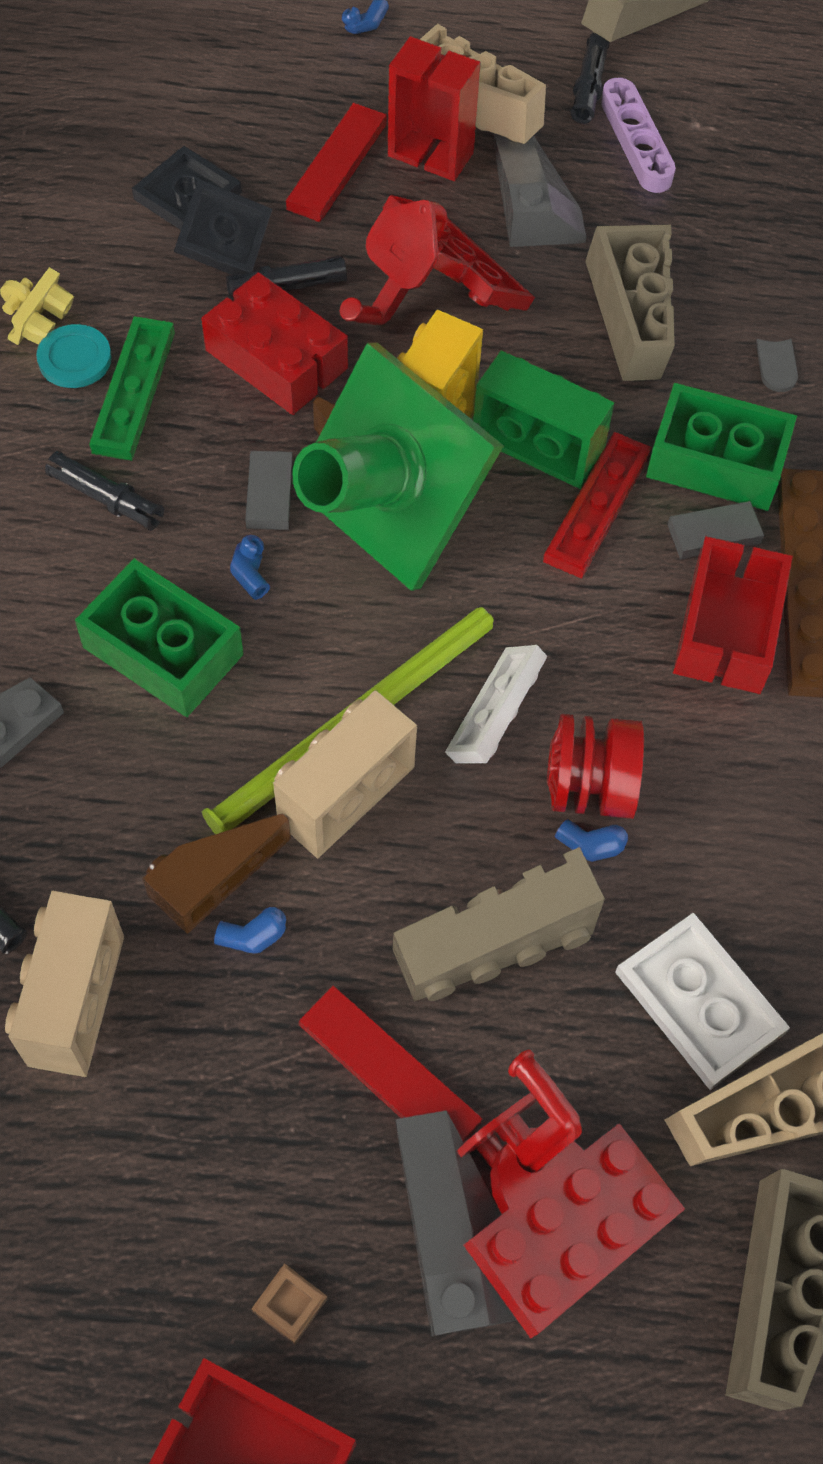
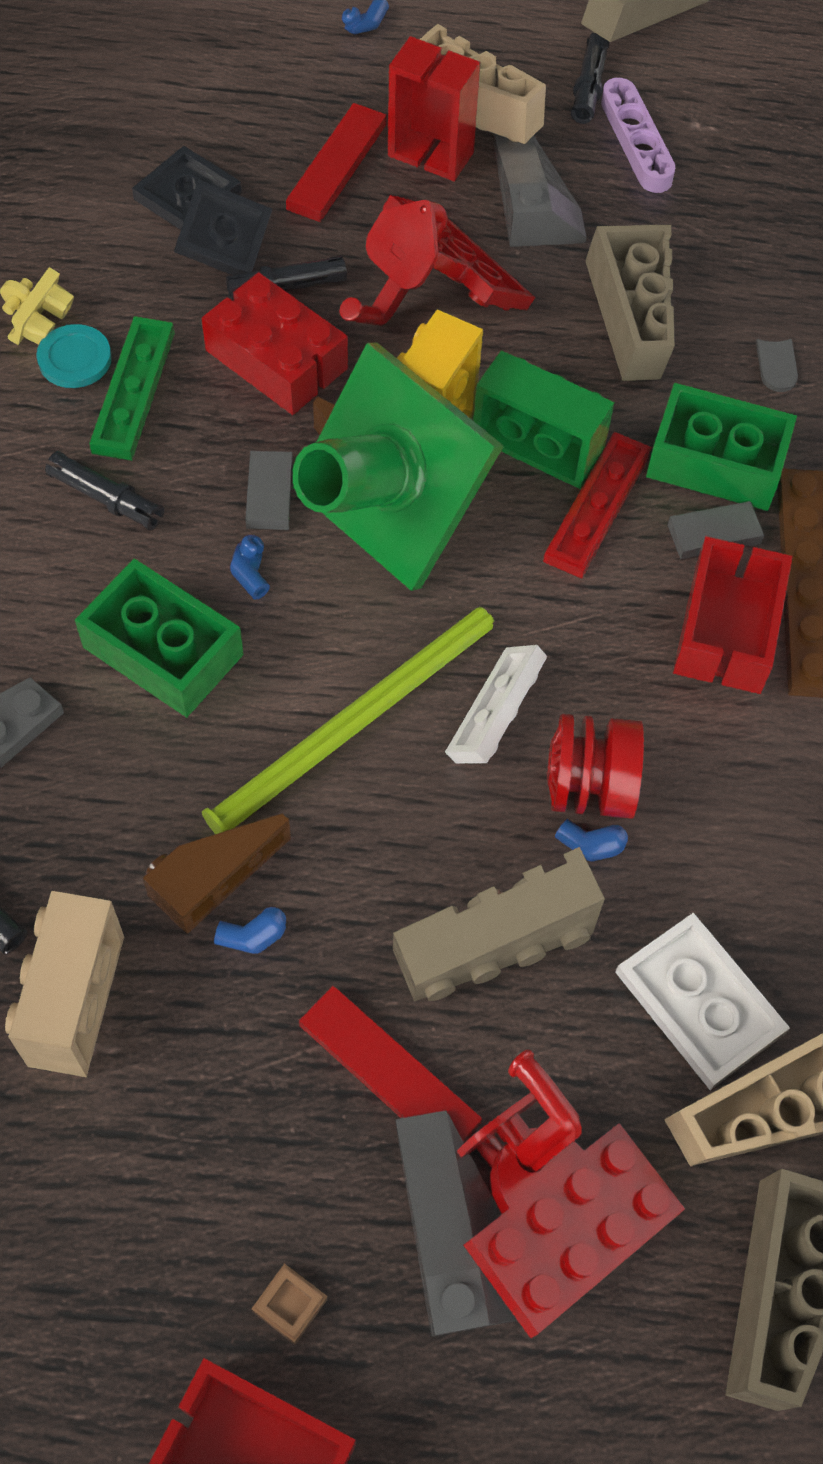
tan brick [273,690,417,859] -> none

